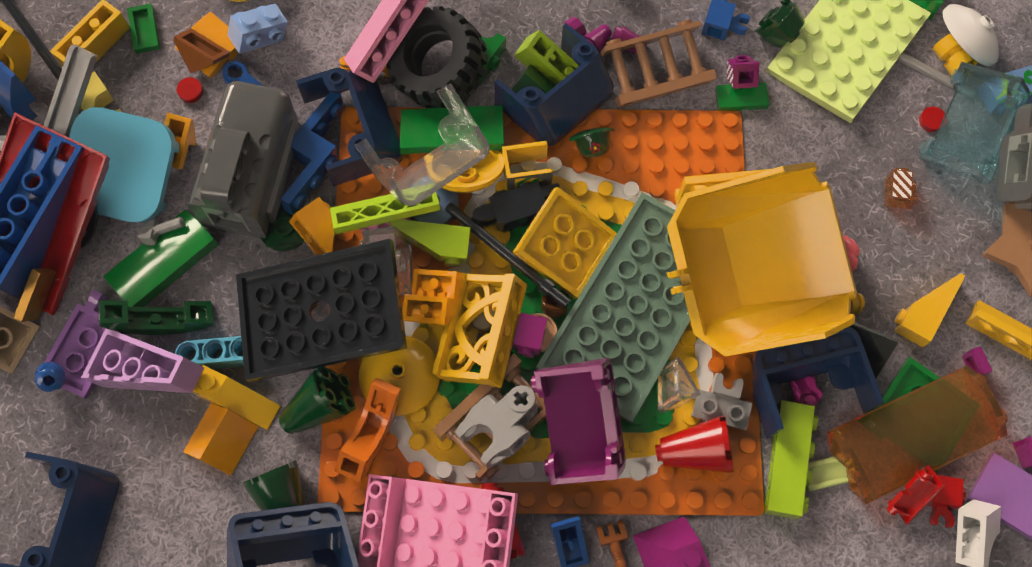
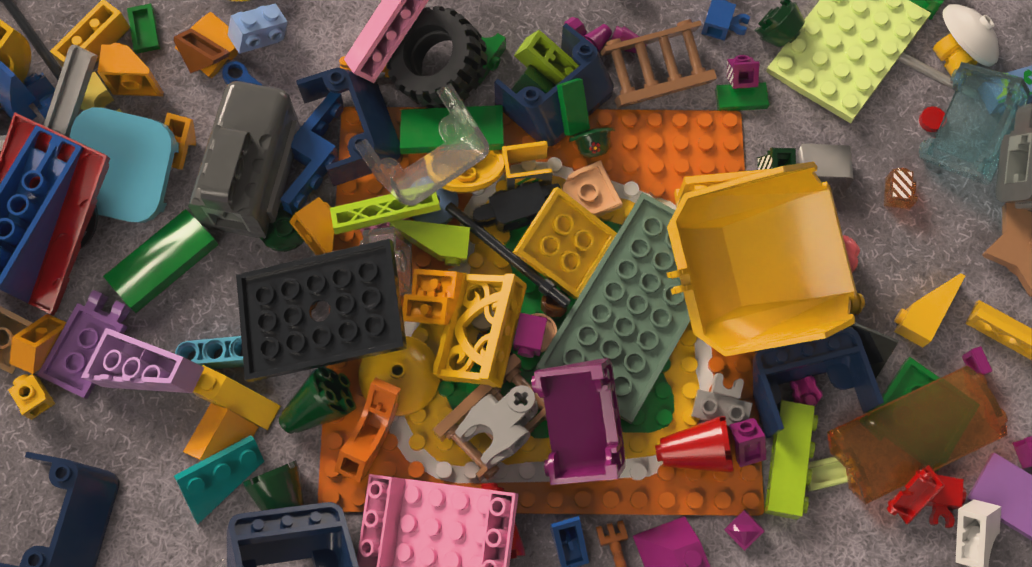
pearl gold tile [14,268,57,322] -> none
blue piece [35,362,66,392] -> none
dark green slope [99,300,213,335] -> none
light grey bar [137,217,185,245] -> none
red tile [176,77,203,103] -> none
clear slope [658,358,701,413] -> none
none -> yellow brick [8,374,56,420]
none -> light orange slope [9,314,67,374]
none -> blue slope [23,72,55,119]
none -> light orange slope [97,43,164,97]
none -> teal wing [174,435,264,525]
none -> green tile [557,78,590,136]
none -> light nougat tile [562,160,623,217]
none -> magenta tile [724,509,765,551]
none -> magenta bracket [729,418,767,467]
none -> dark green brick [757,147,796,170]
none -> light grey piece [796,144,854,189]

